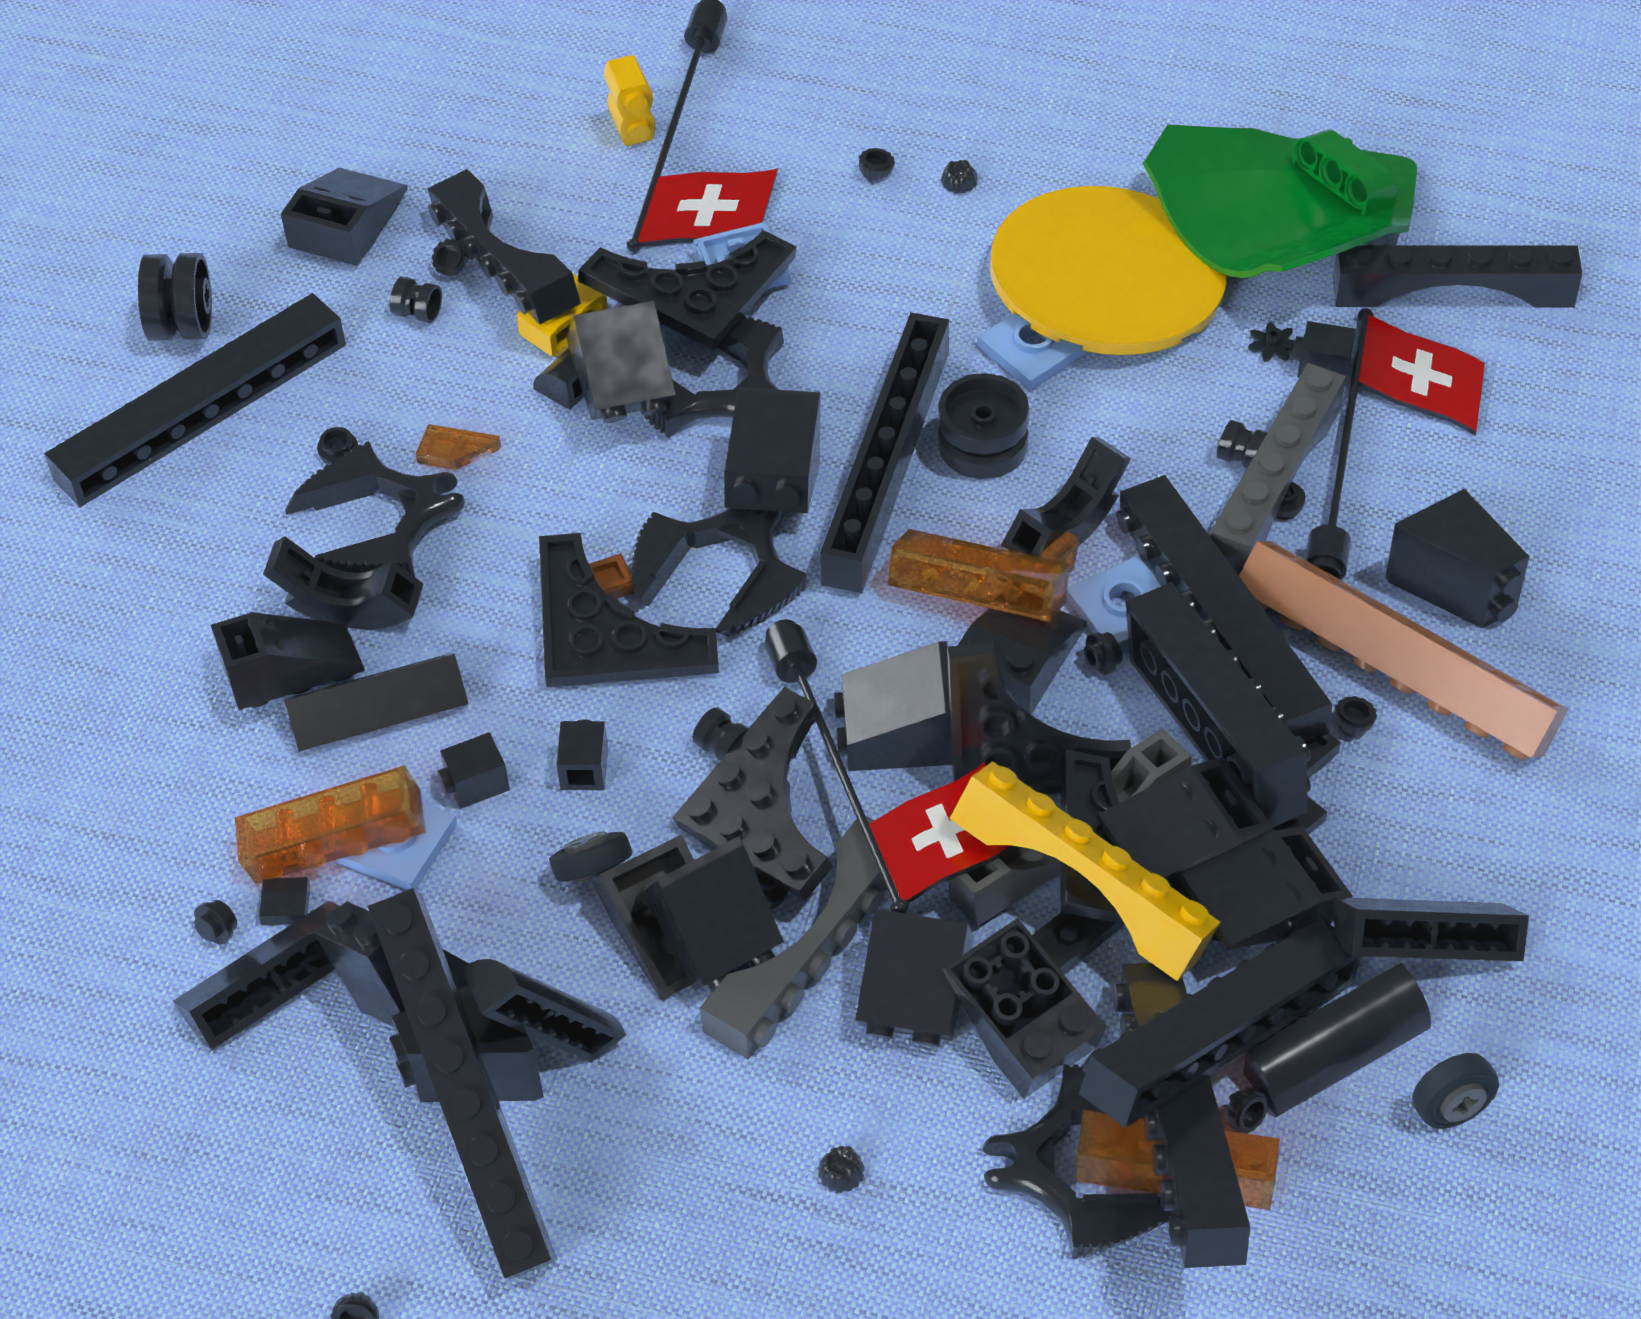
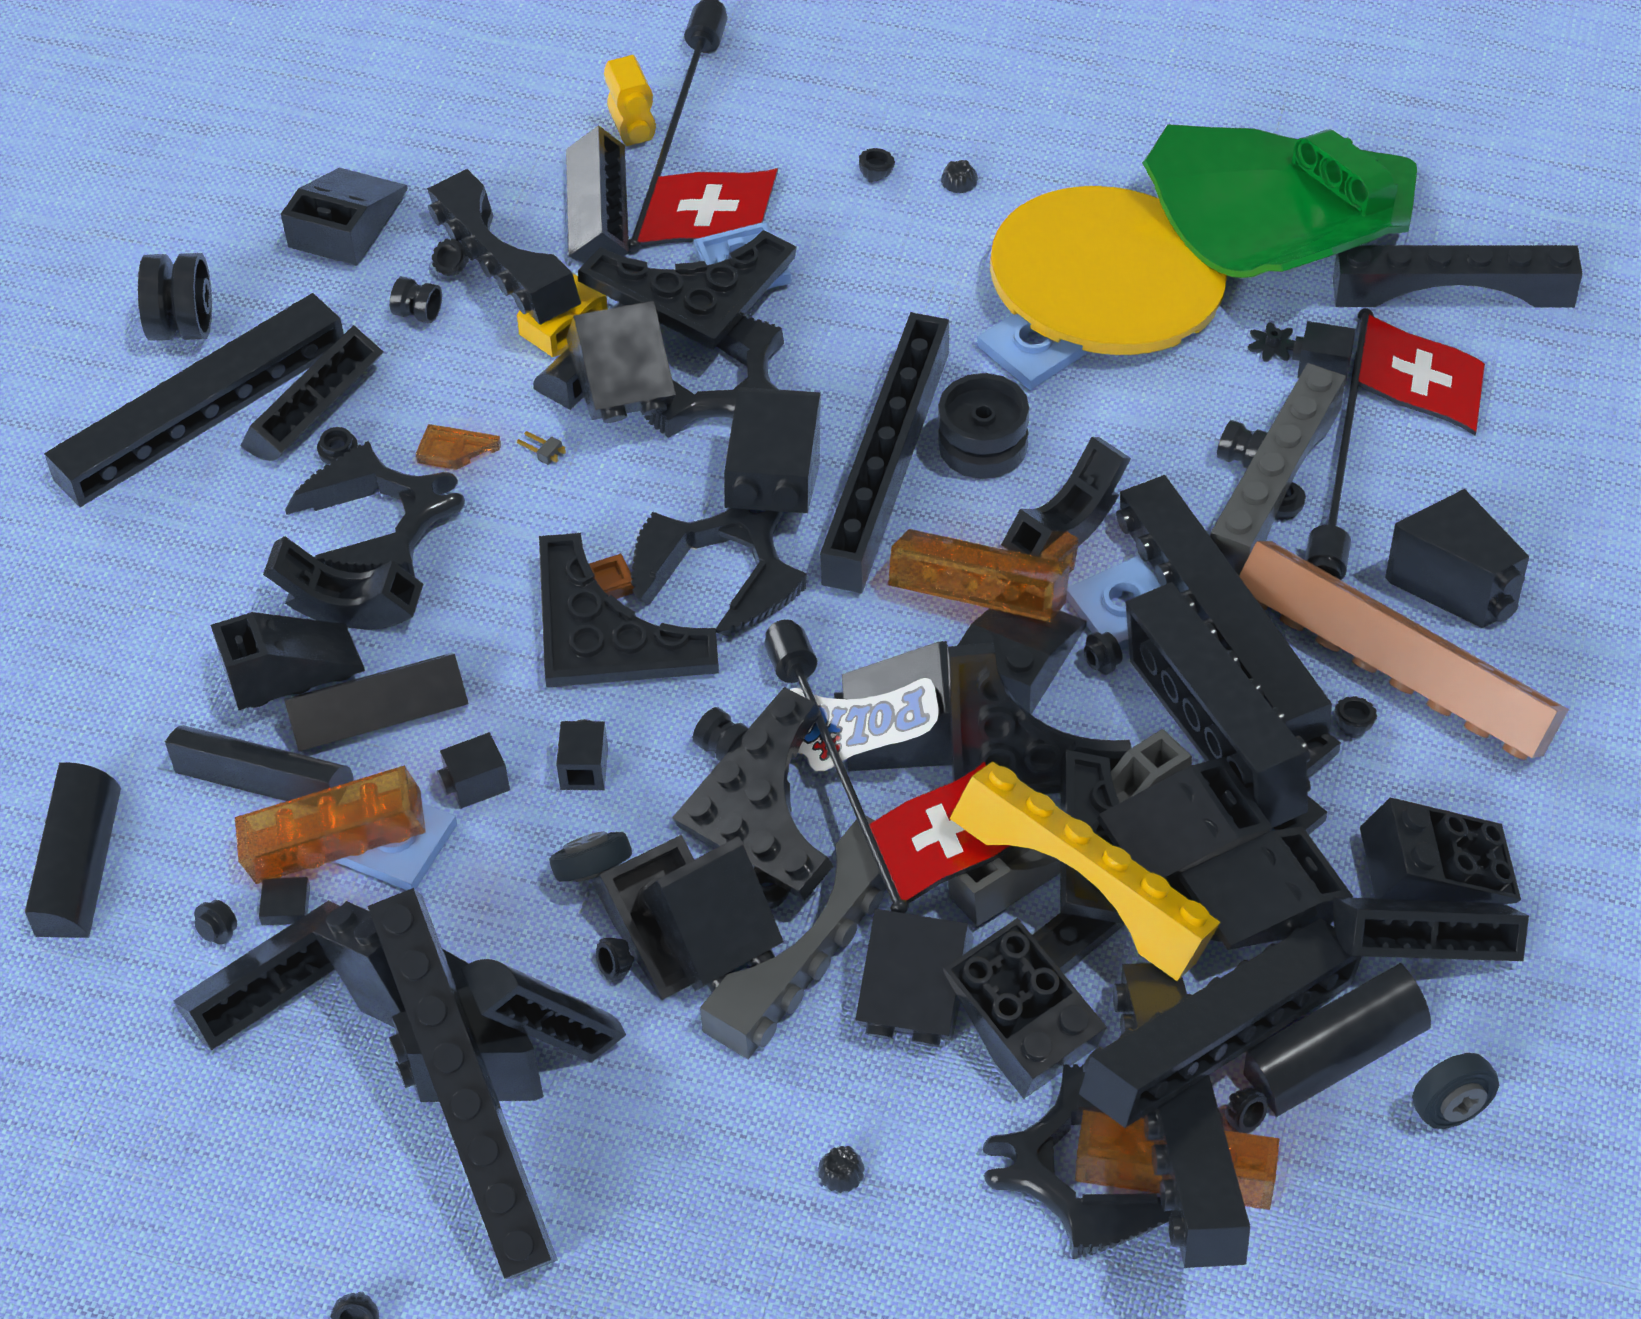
none -> black brick [25,762,121,938]
none -> black brick [165,725,354,814]
none -> black brick [240,325,384,461]
none -> piece [517,431,566,465]
none -> brick [566,125,629,263]
none -> black piece [596,938,634,982]
none -> sticker [790,678,939,771]
none -> black slope [1360,797,1521,904]

